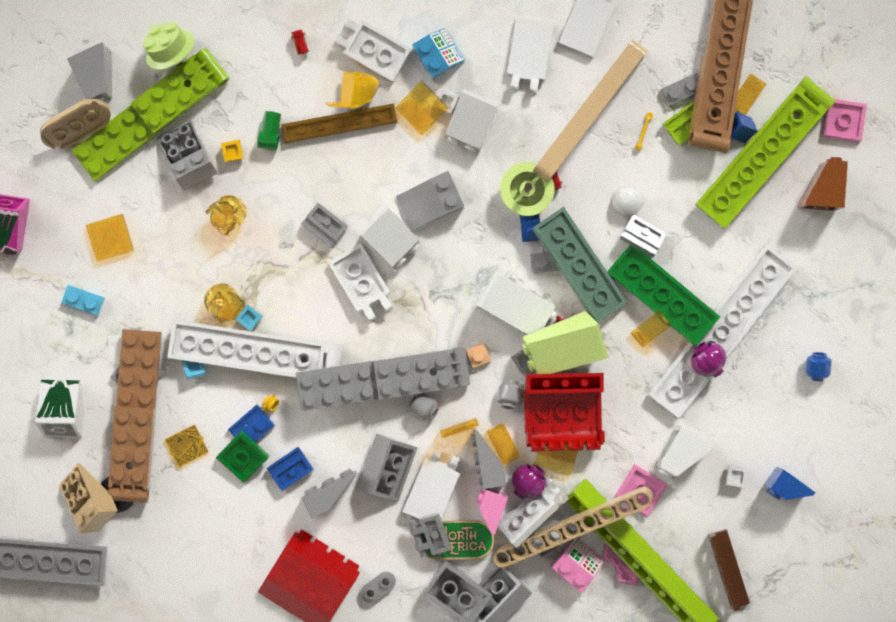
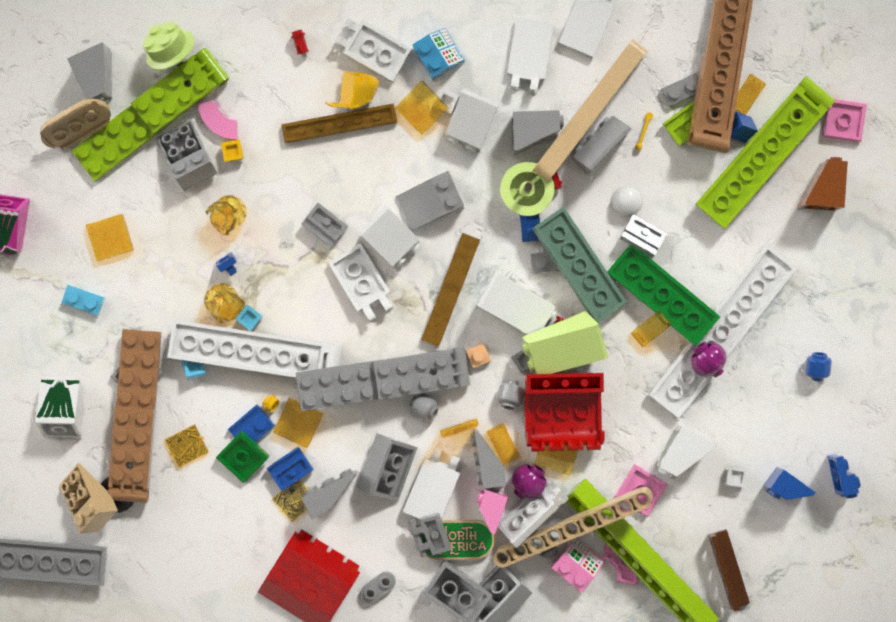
green piece [257,111,282,151] -> none
none -> bright pink tile [198,102,238,140]
none -> blue tile [216,252,237,276]
none -> clear yellow piece [272,479,309,523]
none -> clear yellow tile [273,397,324,449]
none -> pearl gold tile [421,233,480,346]
none -> light grey slope [512,110,564,155]
none -> light grey slope [572,116,631,174]
none -> blue plate [827,454,861,499]

